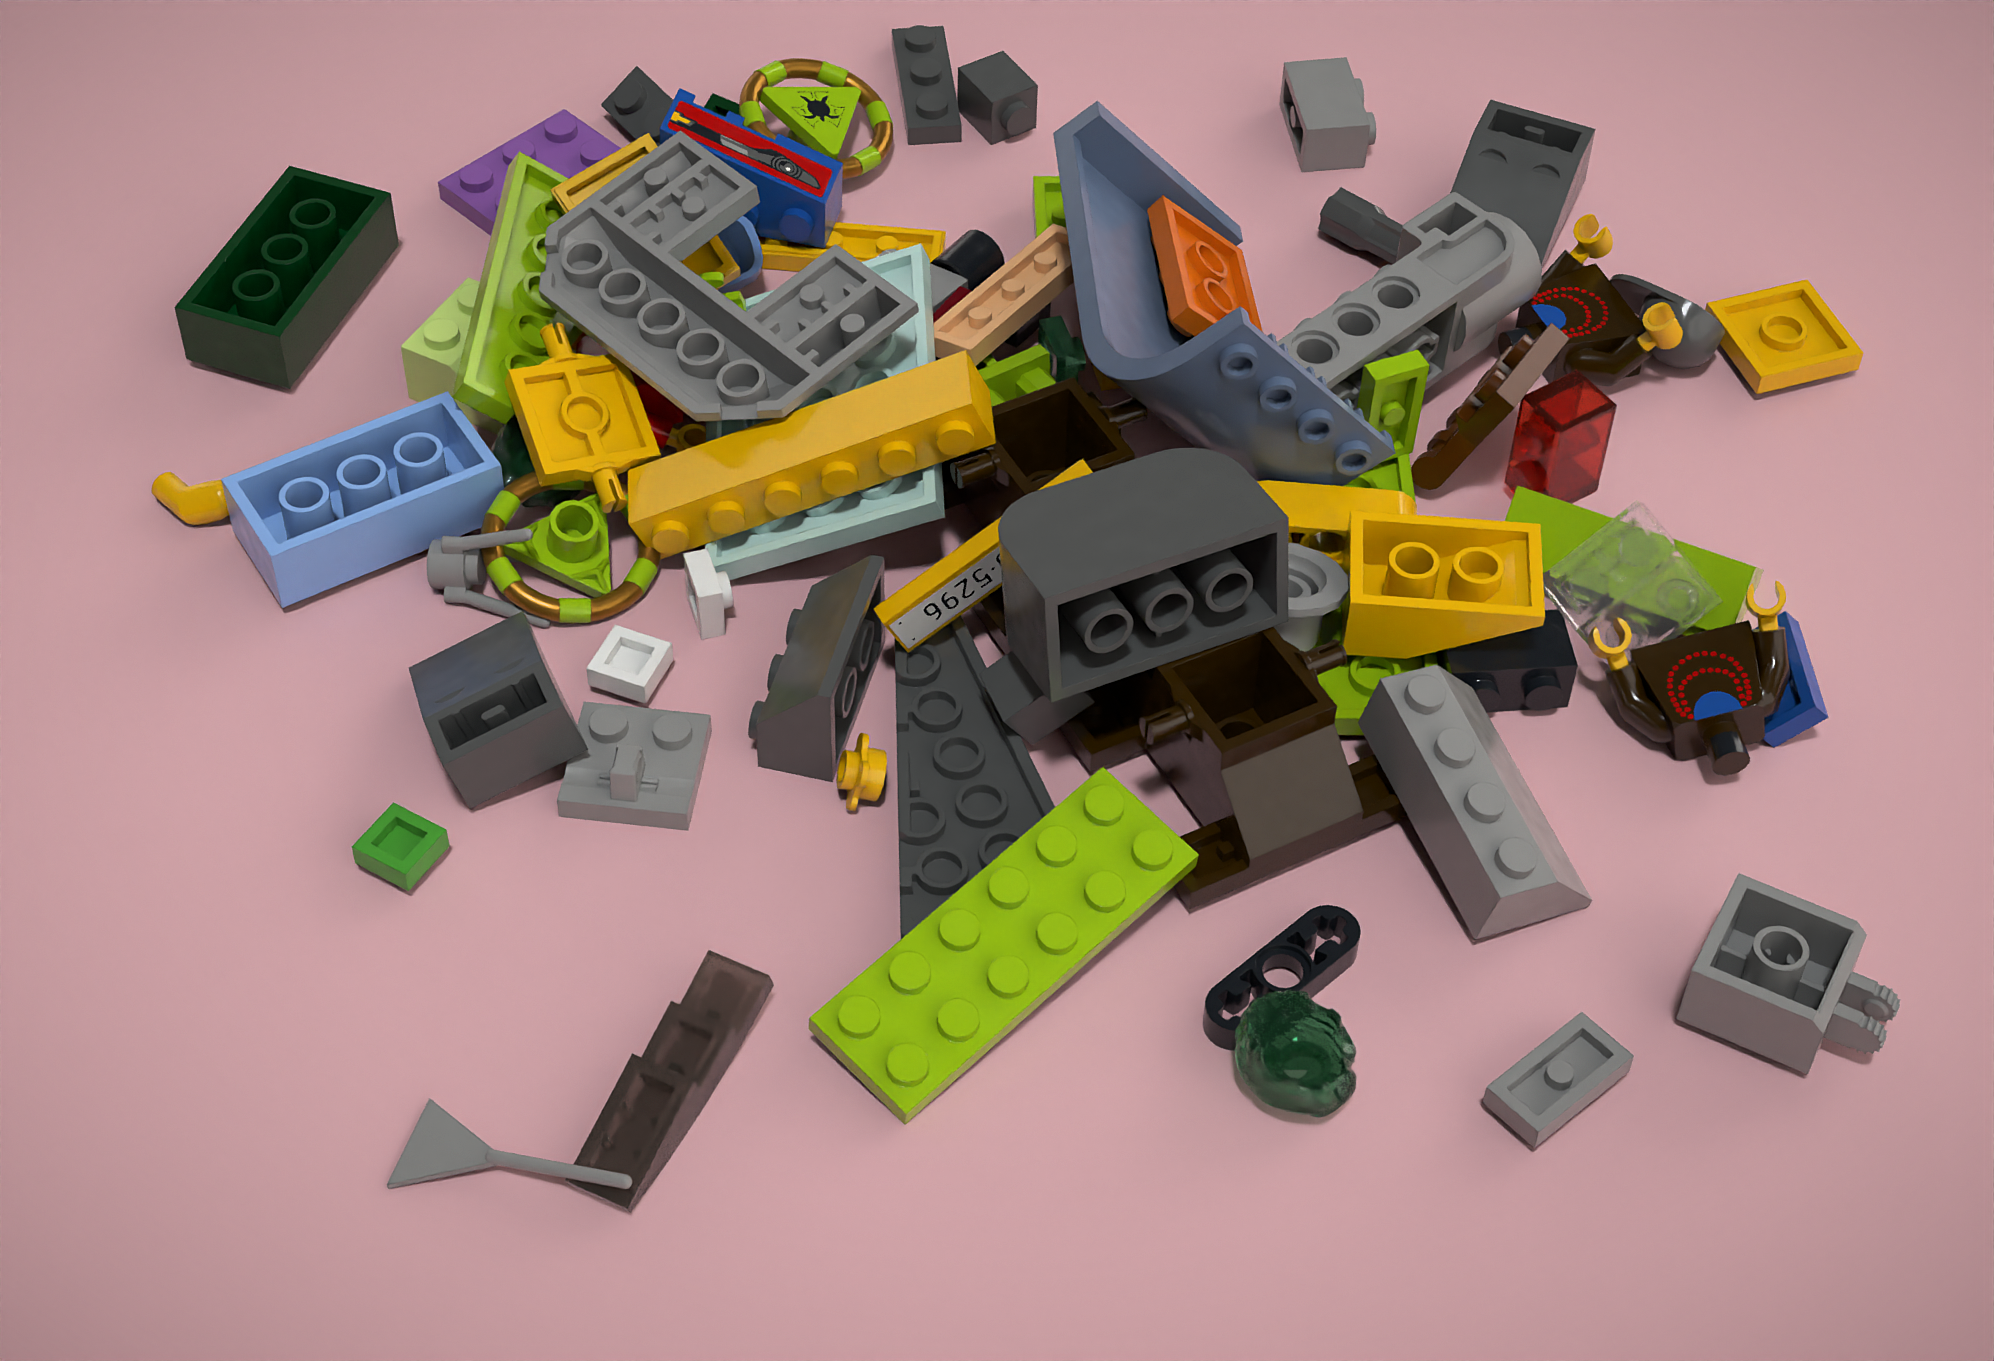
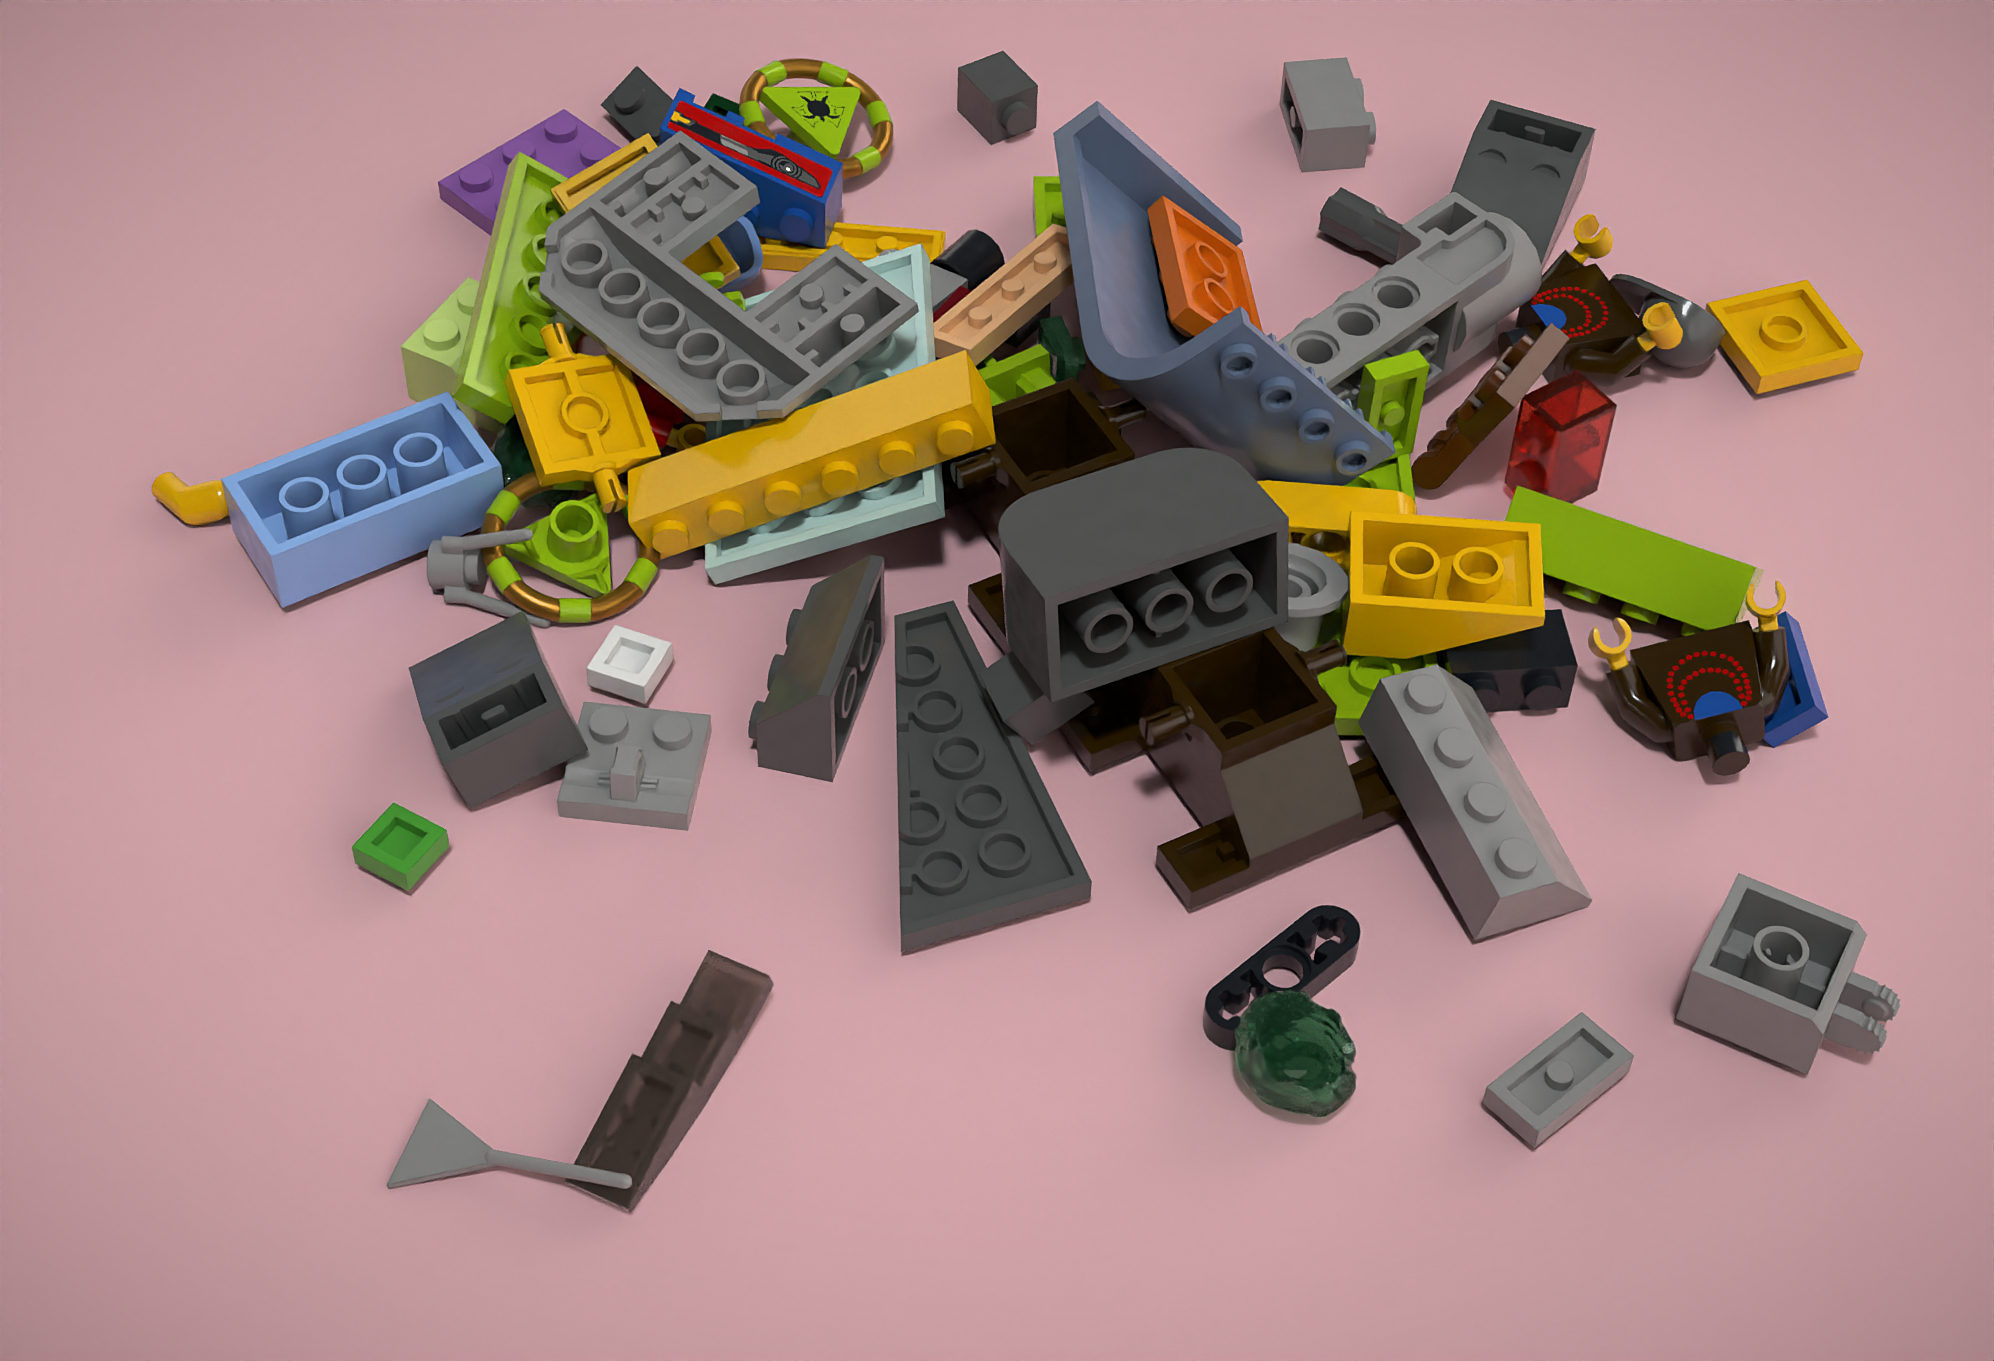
dark green brick [174,165,399,389] -> none
white plate [683,548,733,640] -> none
lime plate [808,767,1199,1124] -> none
yellow plate [836,733,887,811] -> none
tile [874,459,1093,653] -> none
dark grey plate [892,25,962,145] -> none
clear slope [1543,500,1724,666] -> none

